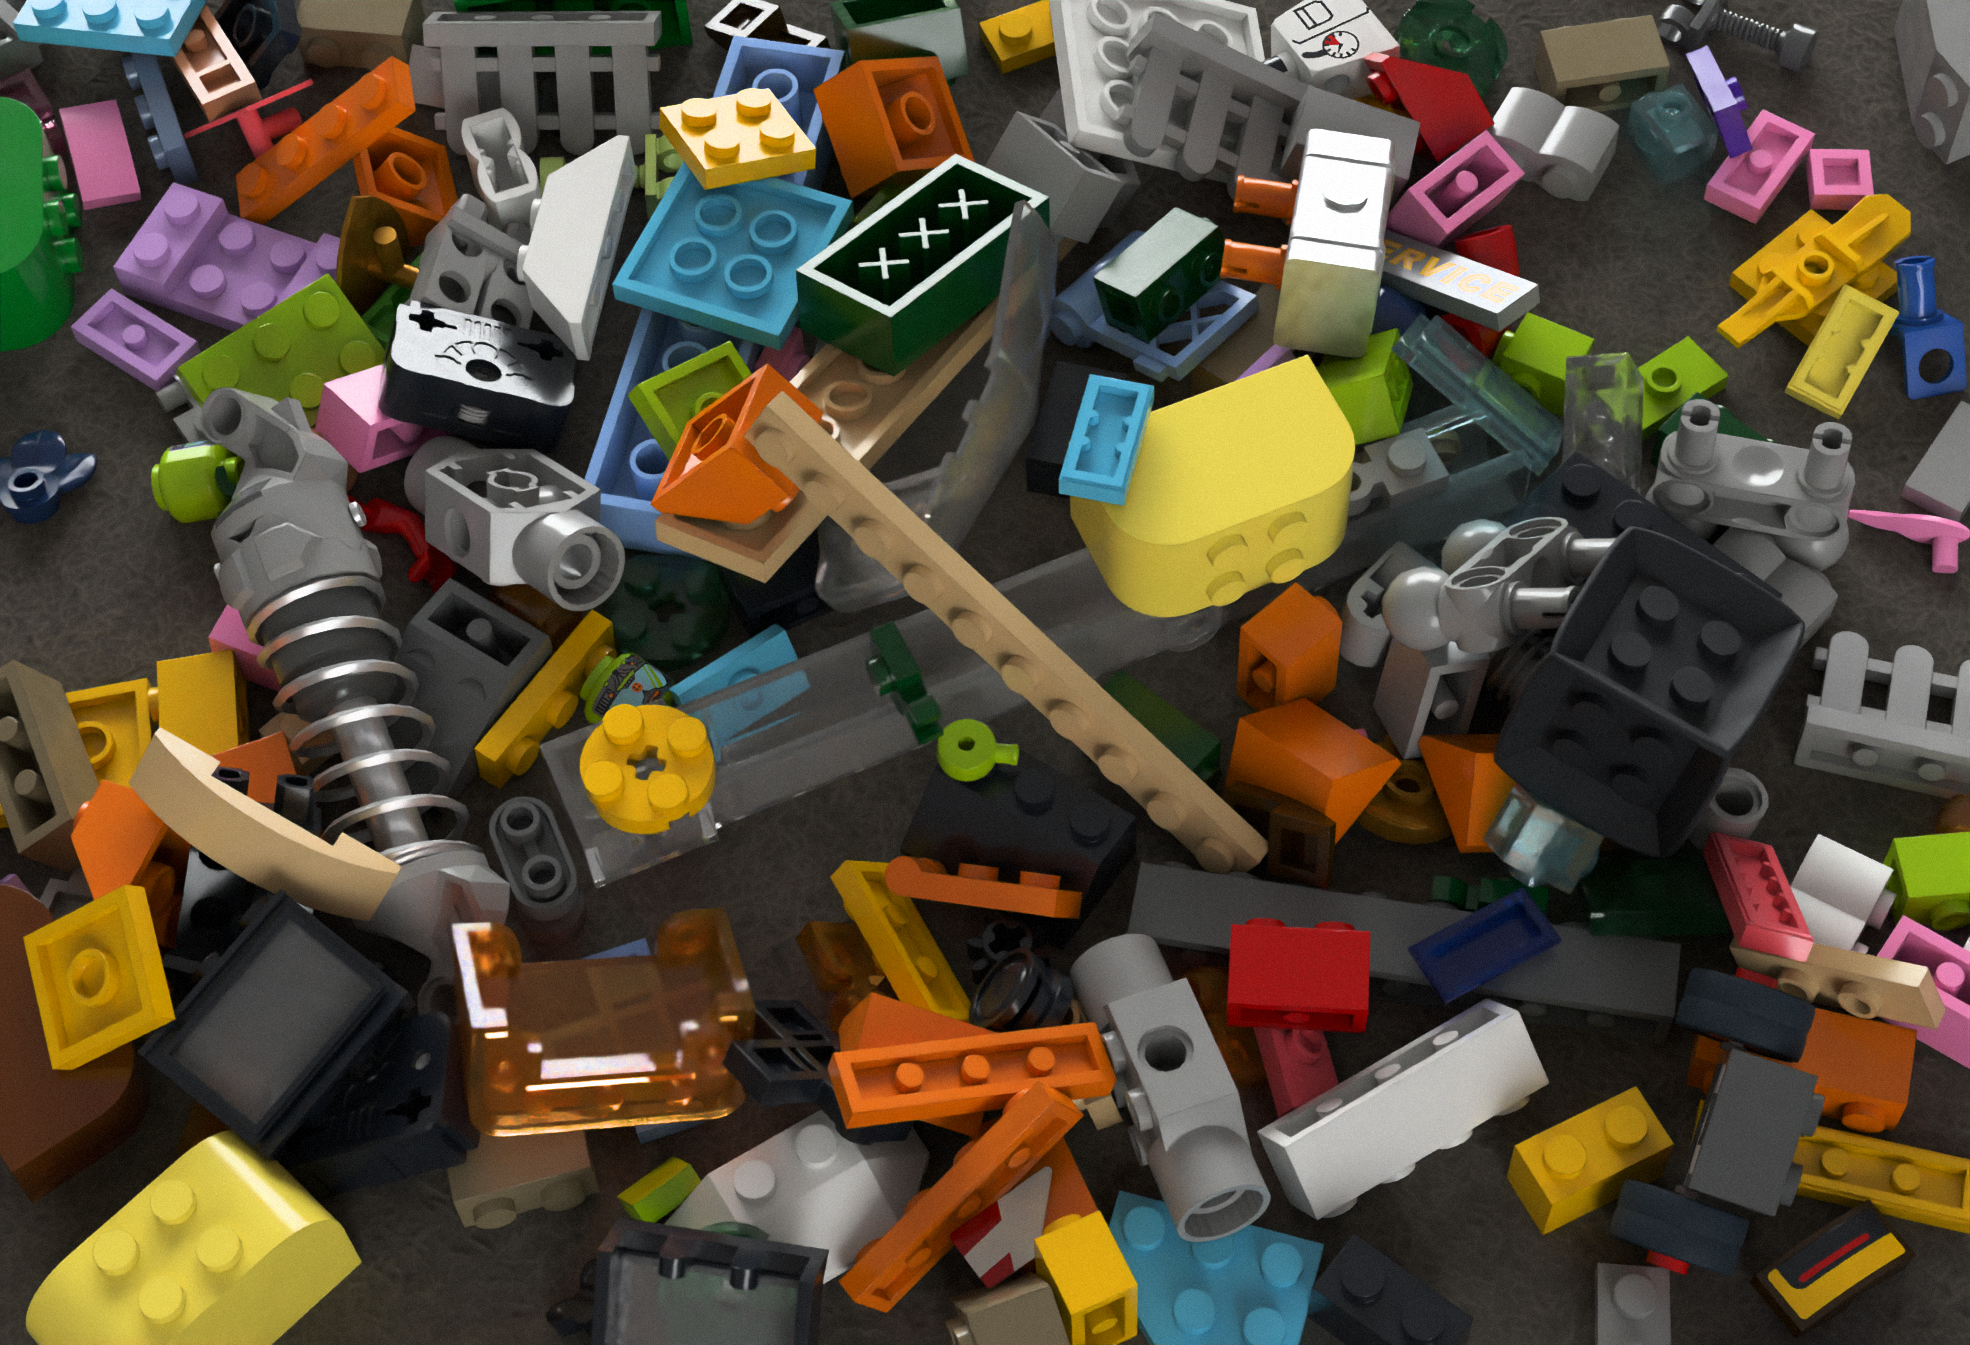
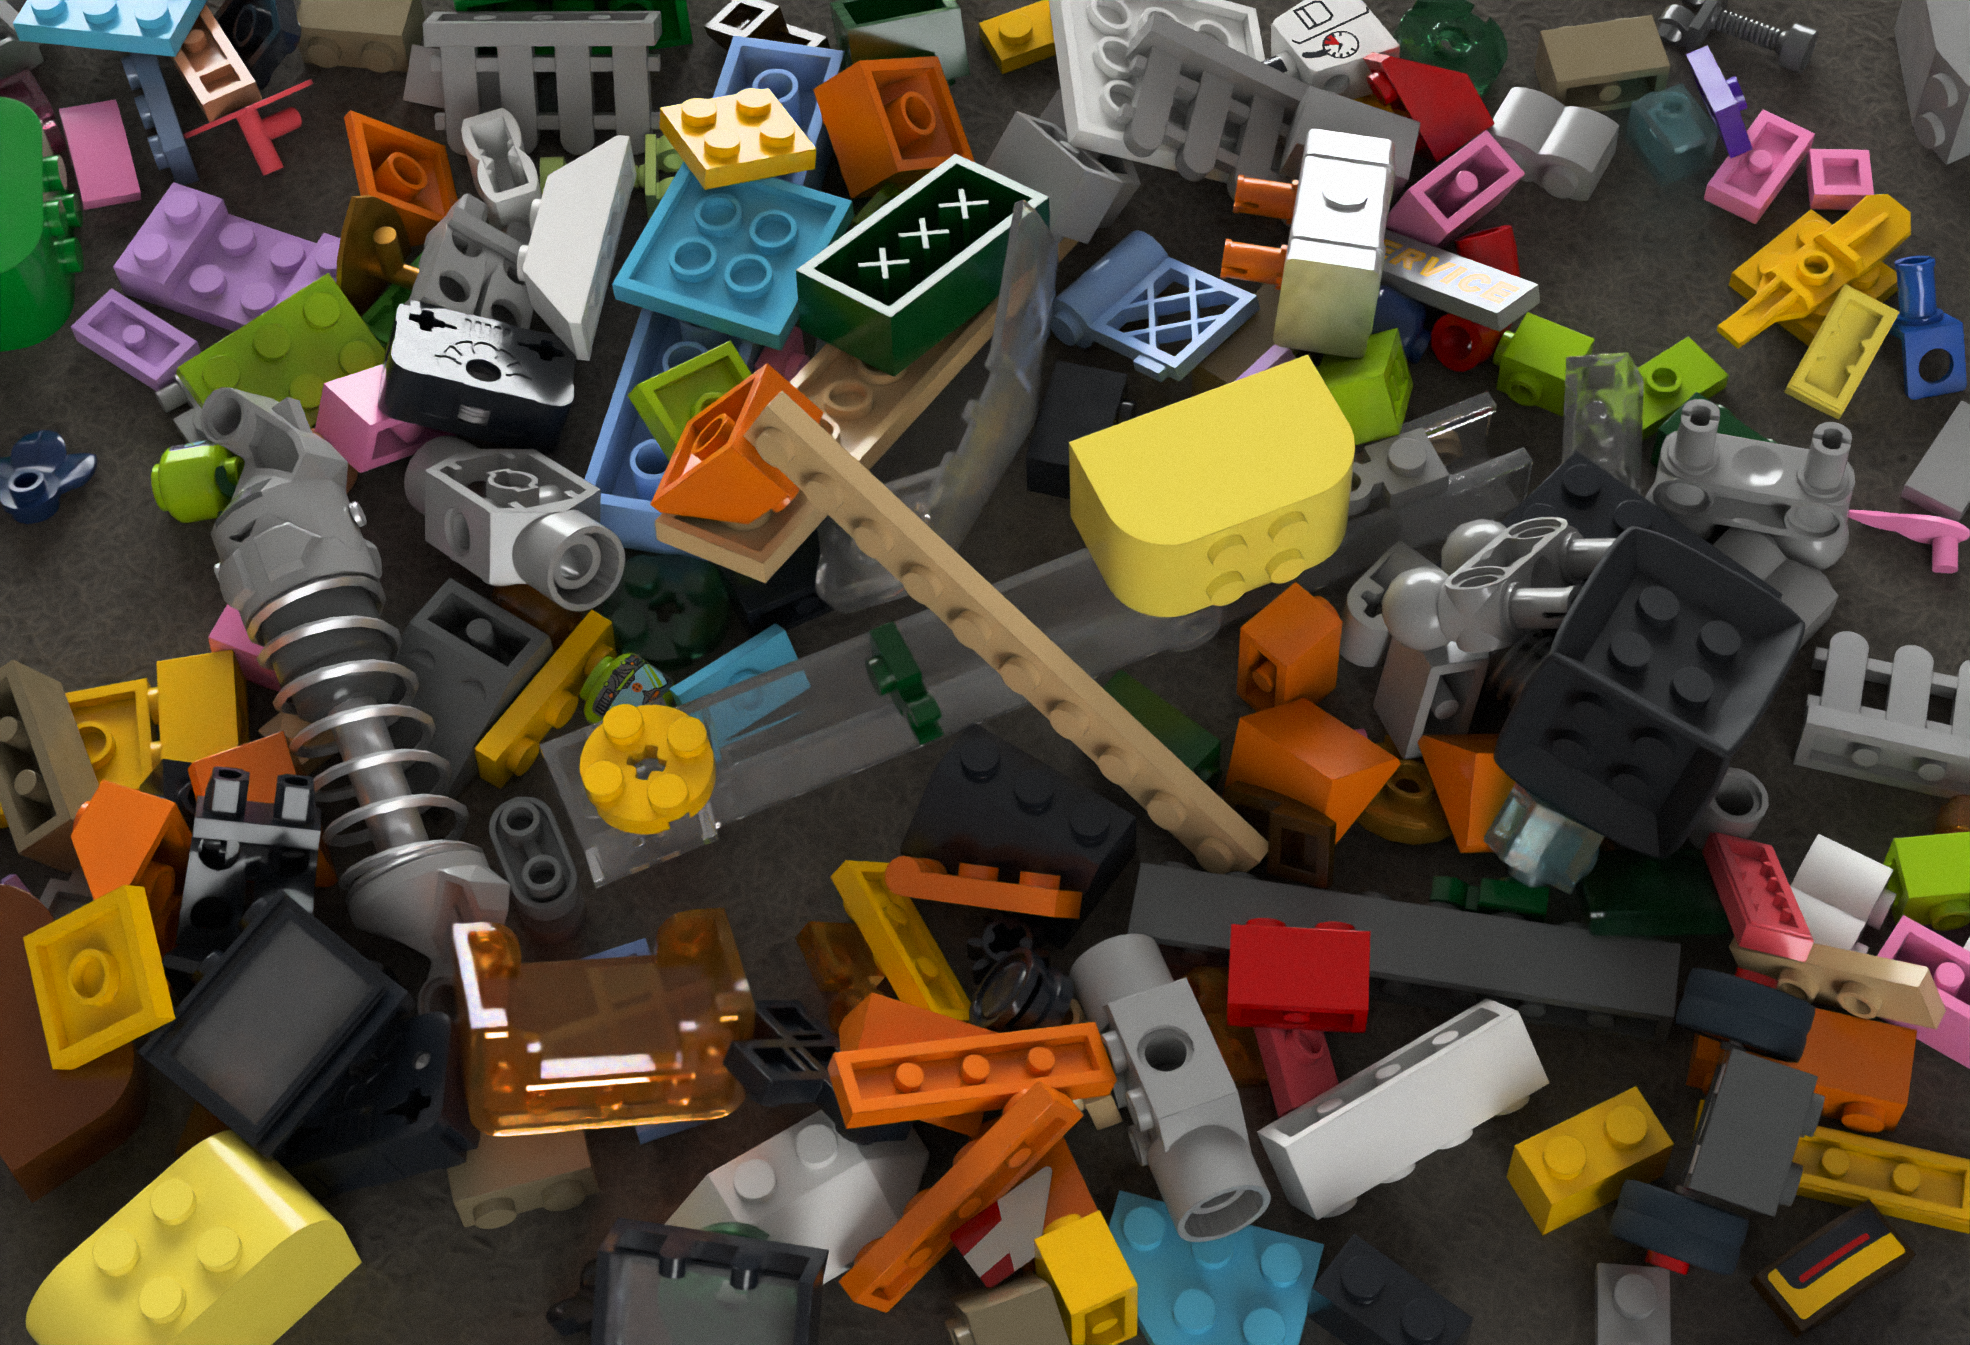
tan slope [129,727,402,921] -> none
orange plate [236,56,416,225] -> none
red piece [347,494,457,593] -> none
lime tile [616,1156,701,1223] -> none
lime piece [935,719,1019,782] -> none
medium azure plate [1059,374,1154,506] -> none
dark green brick [1093,207,1224,343] -> none
clear light blue piece [1391,313,1566,477] -> none
clear blue tile [1408,887,1562,1004] -> none

